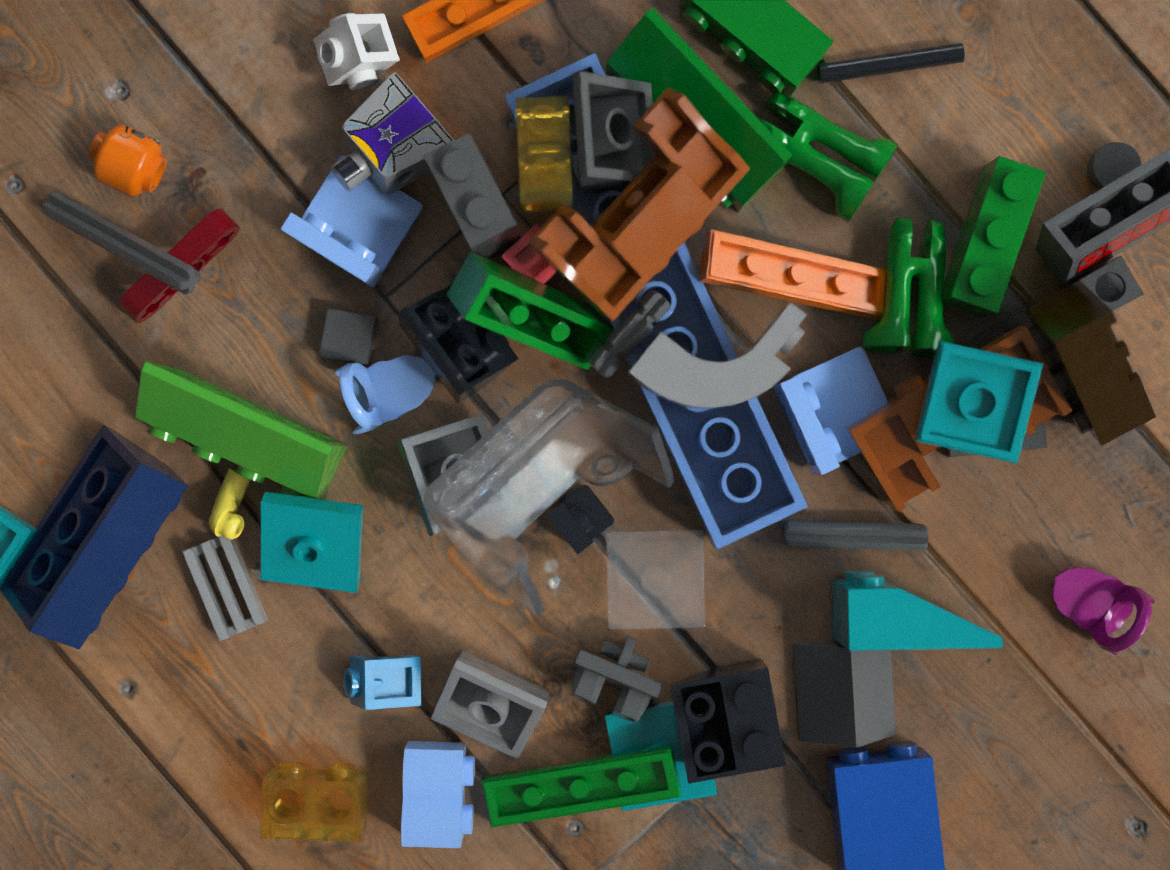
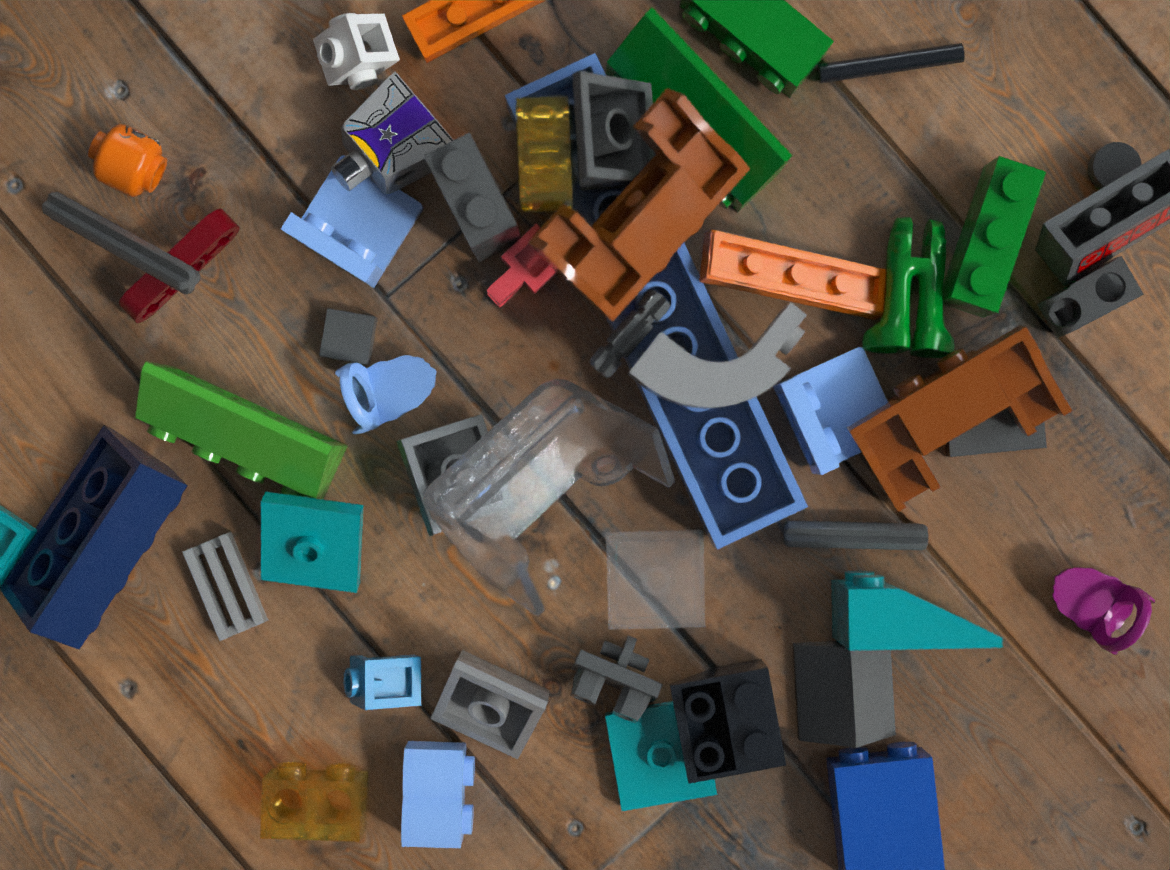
light yellow arm [208,468,251,540] -> none
black slope [399,285,519,404] -> none
green brick [446,251,613,370] -> none
green tile [481,745,682,828] -> none
black bracket [547,485,614,555] -> none
green piece [759,93,898,223] -> none
teal plate [914,341,1043,464] -> none
dark brown wedge [1025,280,1156,446] -> none

